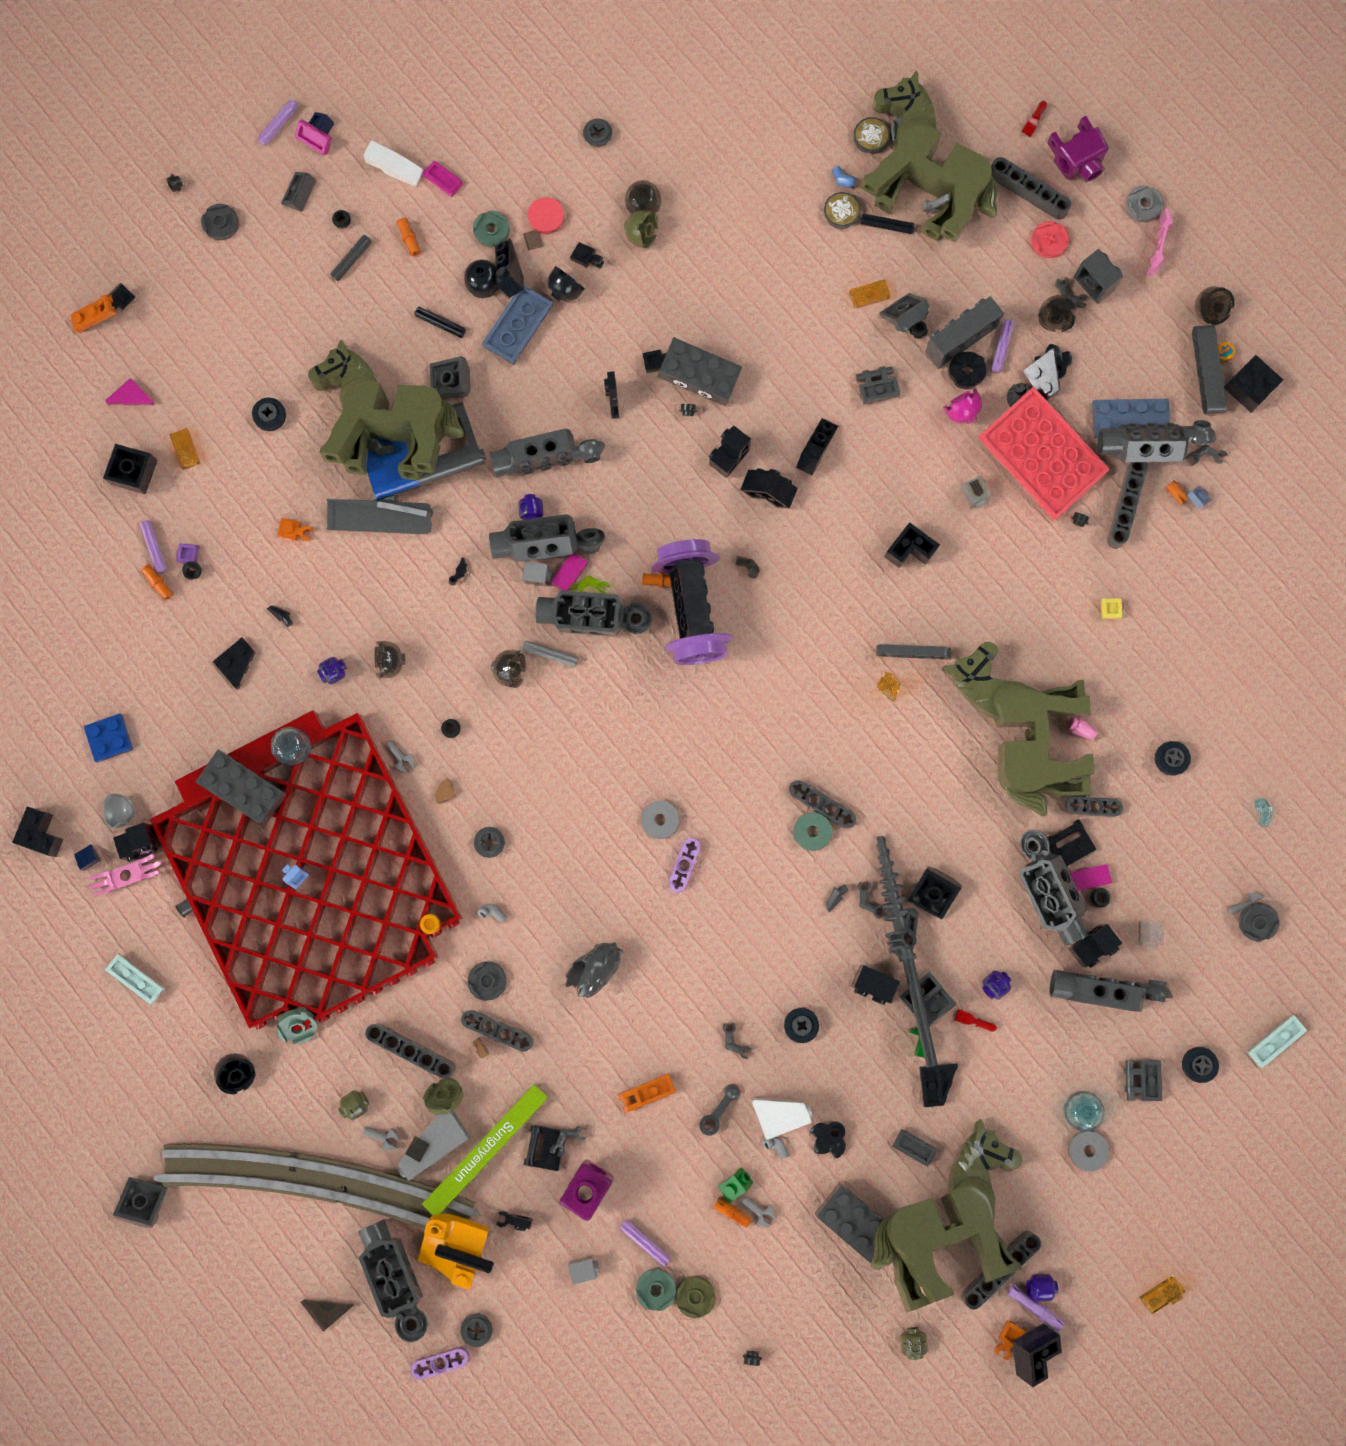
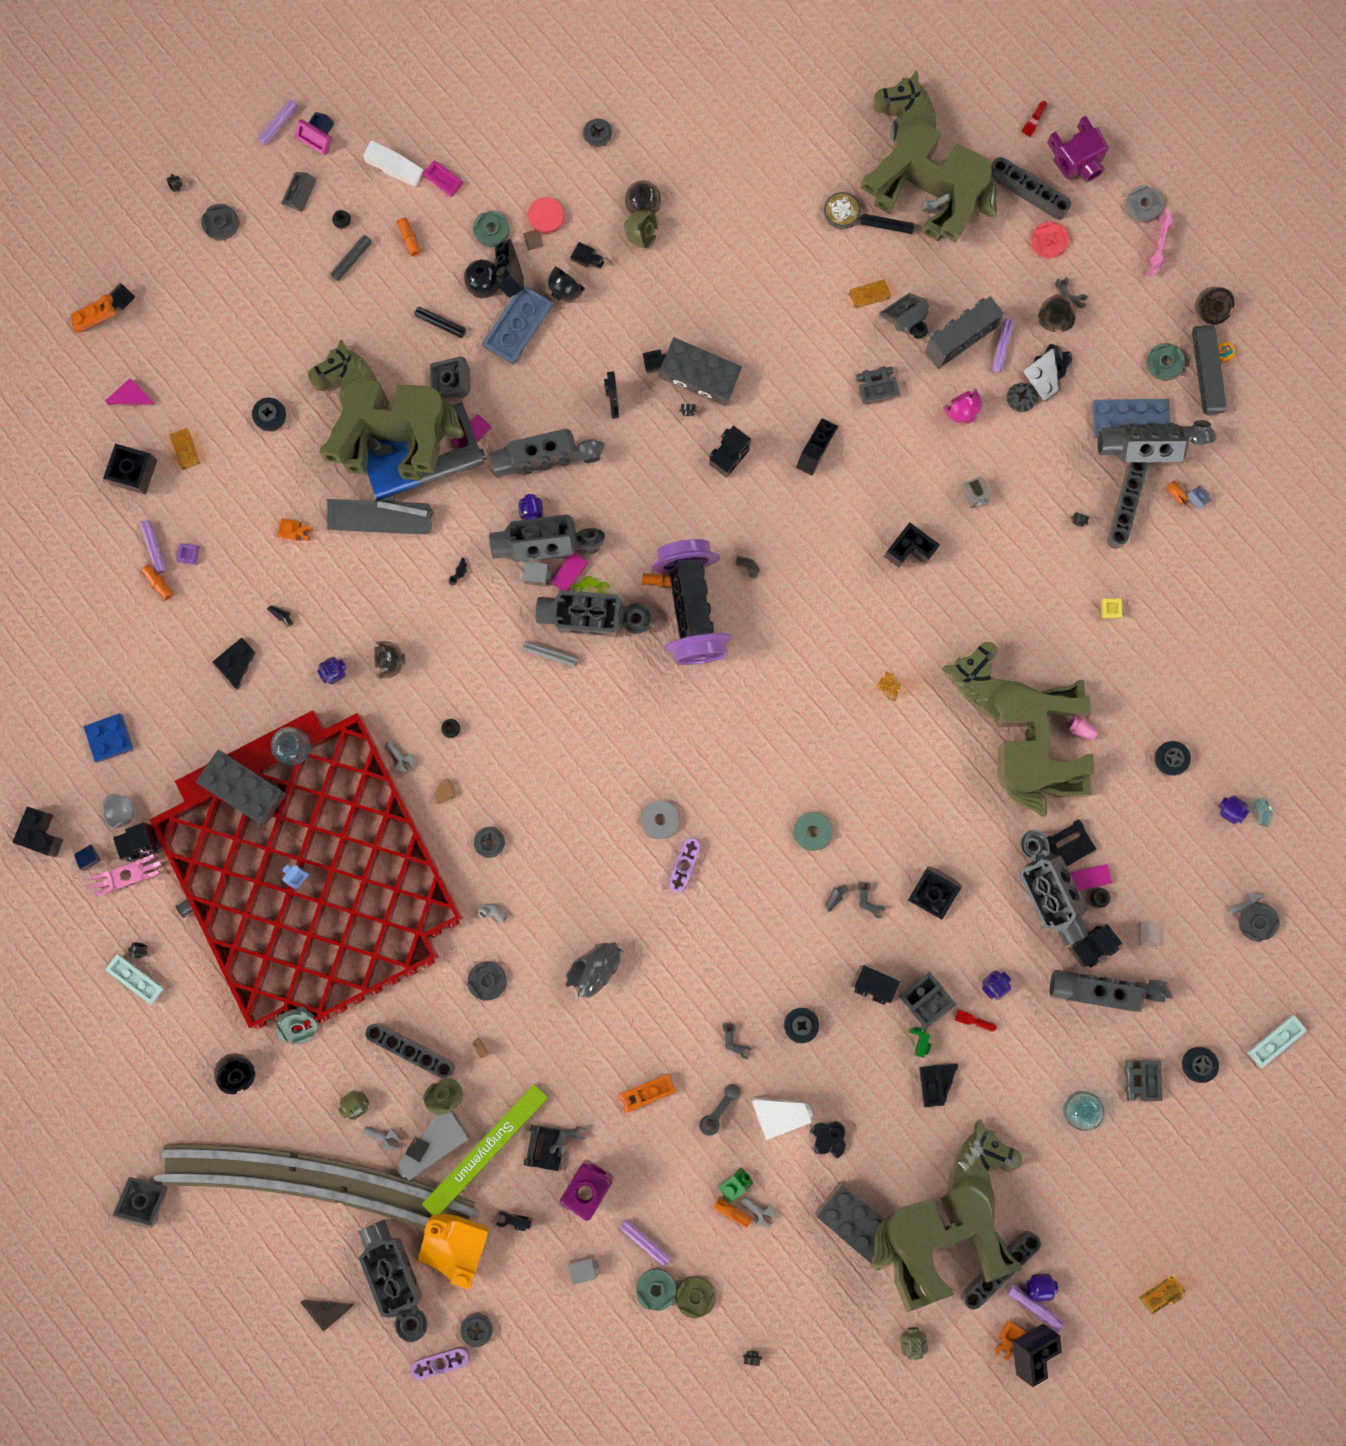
pearl dark grey plate [182,561,202,580] -> none
light orange tile [420,914,441,934] -> none
black axle [435,1244,494,1273] -> none
dark grey beam [461,1010,533,1052] -> none
clear smoke cylinder [491,649,526,688] -> none
black brick [740,468,798,509] -> none
light grey arm [762,1137,790,1160] -> none
dark grey beam [789,780,856,829] -> none
medium blue arm [832,166,857,188] -> none
tile [853,117,890,154] -> none
dark grey beam [876,644,951,660] -> none
dark grey piece [876,836,938,1068] -> none
dark grey plate [892,1129,937,1167] -> none
black plate [948,351,987,390] -> none
coral plate [978,387,1110,520] -> none
dark grey beam [1065,796,1123,817] -> none
light grey tile [1068,1130,1109,1172] -> none
dark grey brick [1074,249,1123,304] -> none
dark grey arm [1186,444,1228,466] -> none
black brick [1224,355,1284,413] -> none
none -> pearl dark grey plate [128,942,147,958]
none -> dark pink tile [452,414,492,448]
none -> sand green tile [1146,343,1185,381]
none -> dark purple head [1219,795,1250,824]

